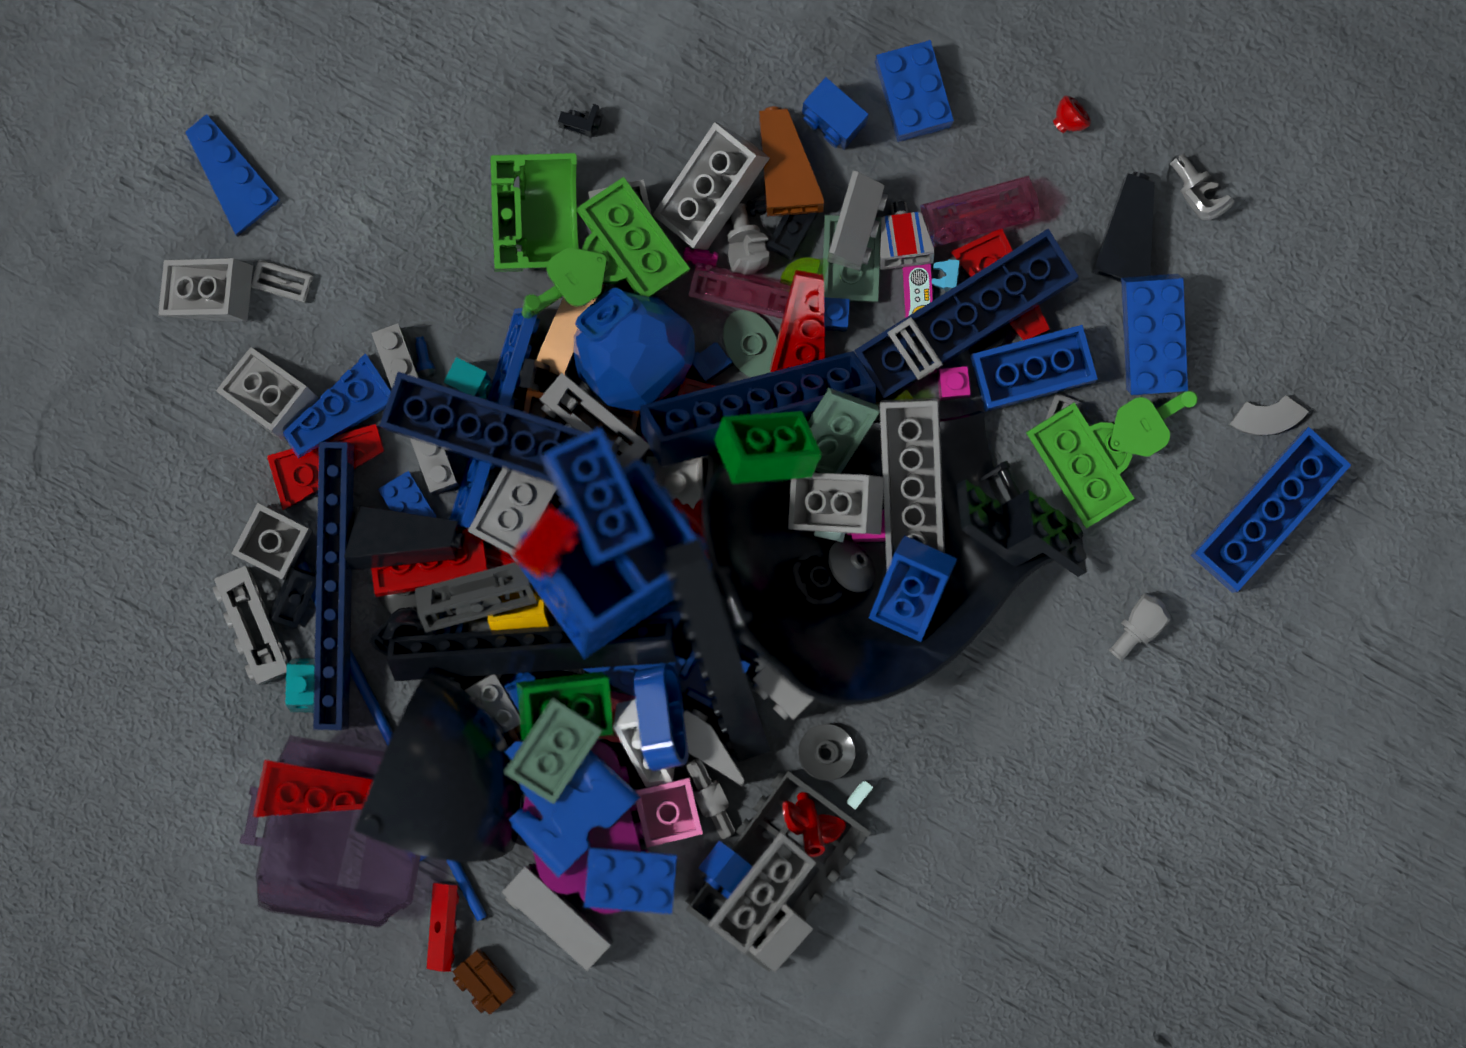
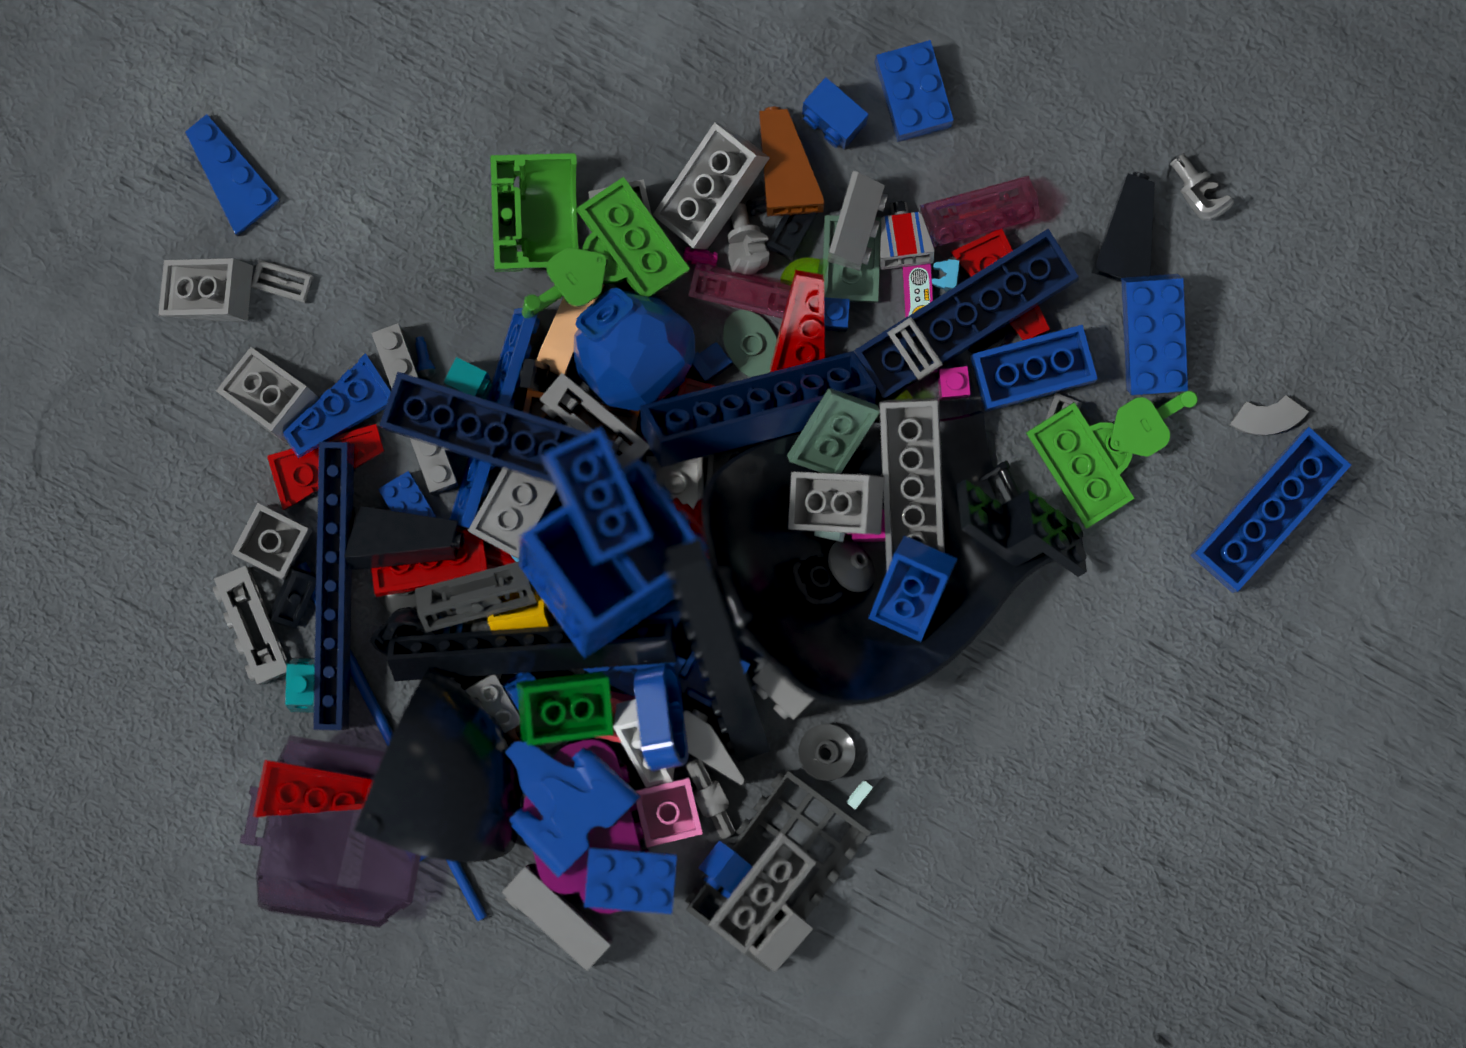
red tile [426,883,459,972] -> none
reddish brown brick [452,948,517,1015] -> none
sand green plate [504,698,602,804] -> none
red brick [512,506,579,580] -> none
black bracket [558,104,603,137] -> none
green brick [714,411,822,484] -> none
red plant [783,792,846,857] -> none
red brick [1053,95,1091,133] -> none
light grey piece [1109,593,1171,661] -> none

